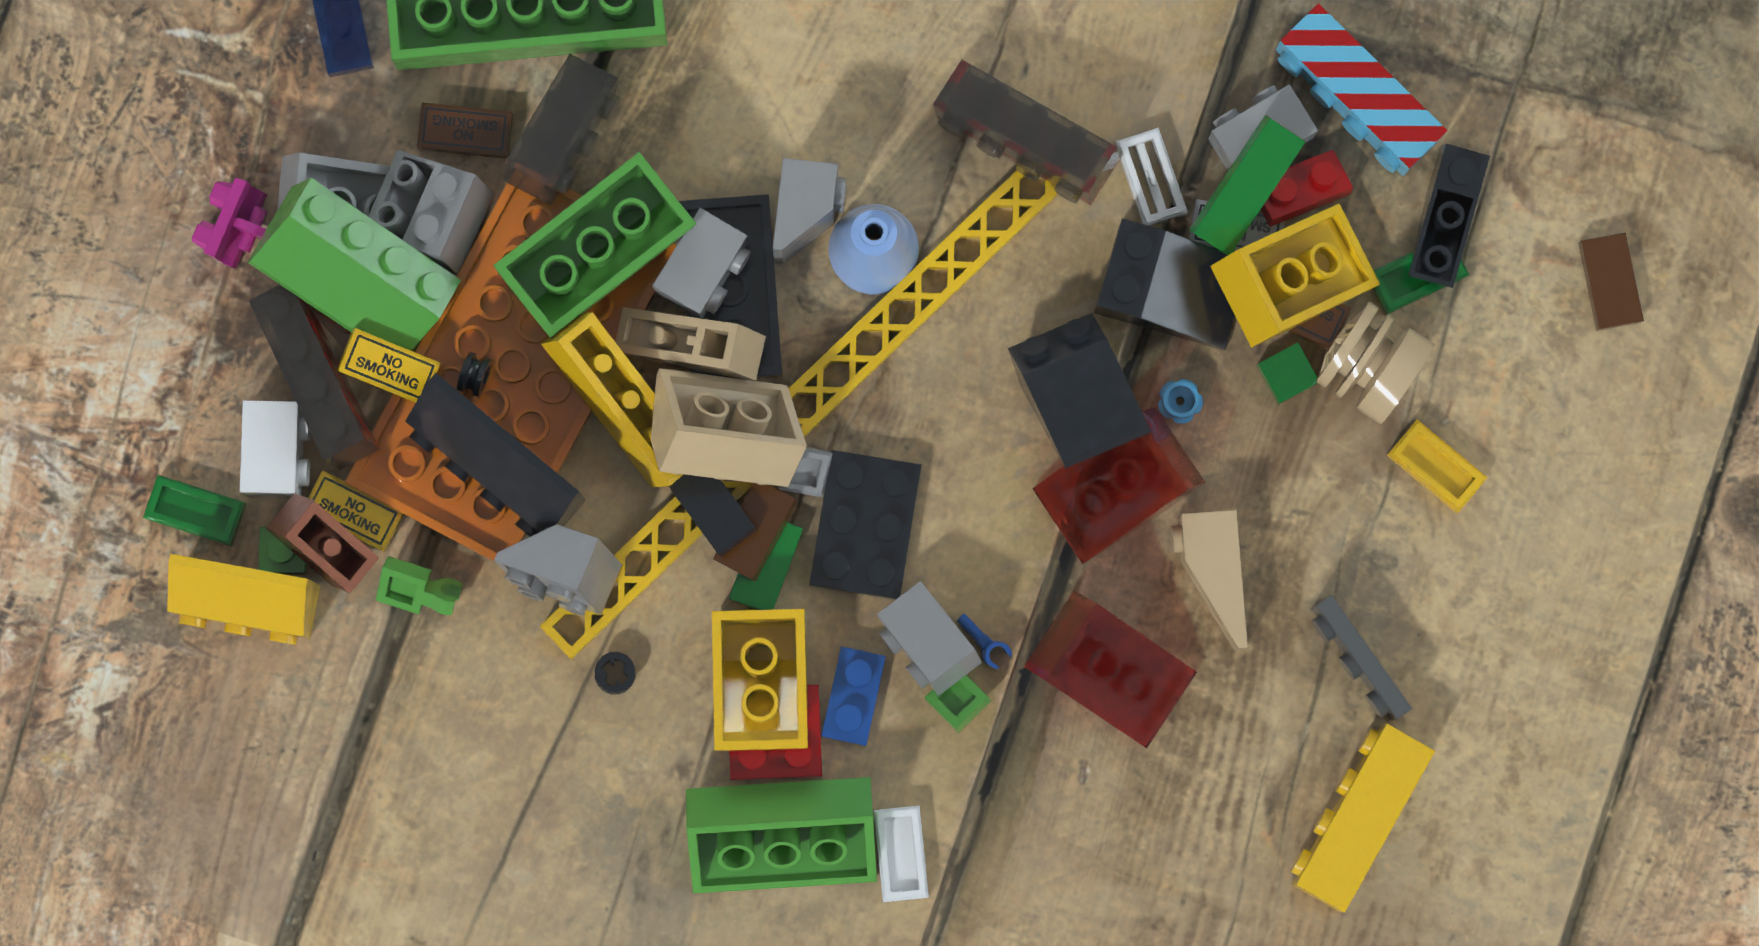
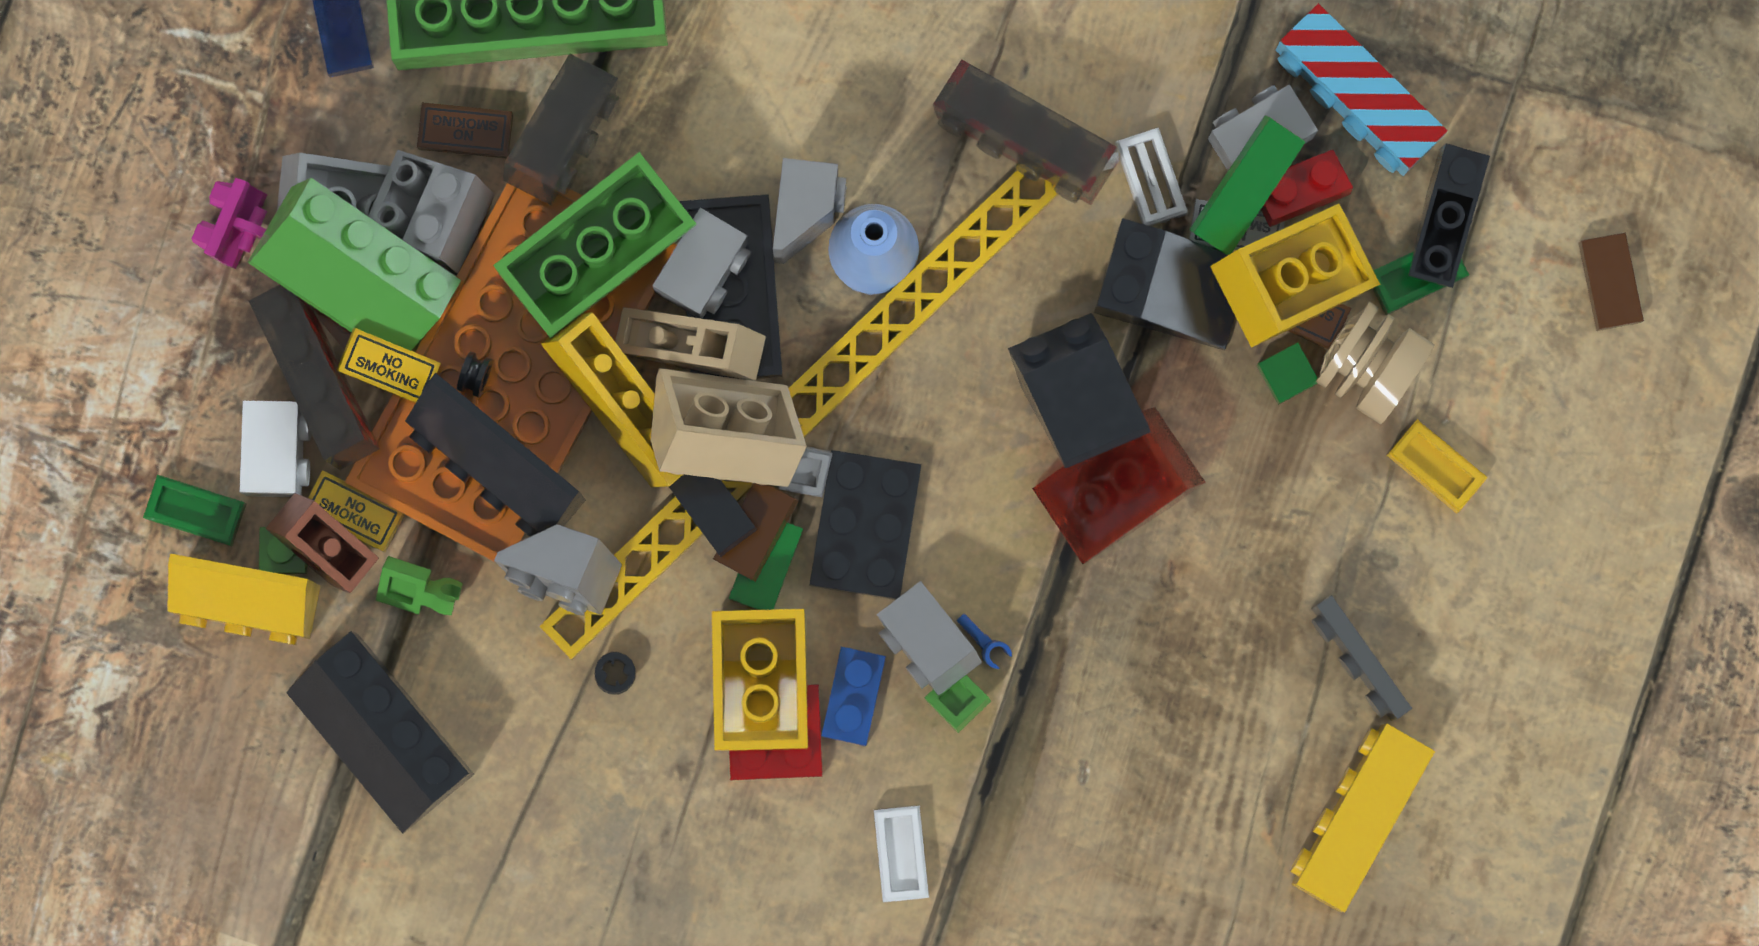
bright green slope [686,777,877,894] -> none
clear red slope [1024,590,1197,748] -> none
dark azure plate [1158,379,1203,424] -> none
tan slope [1171,510,1248,651] -> none
none -> black slope [286,631,475,834]

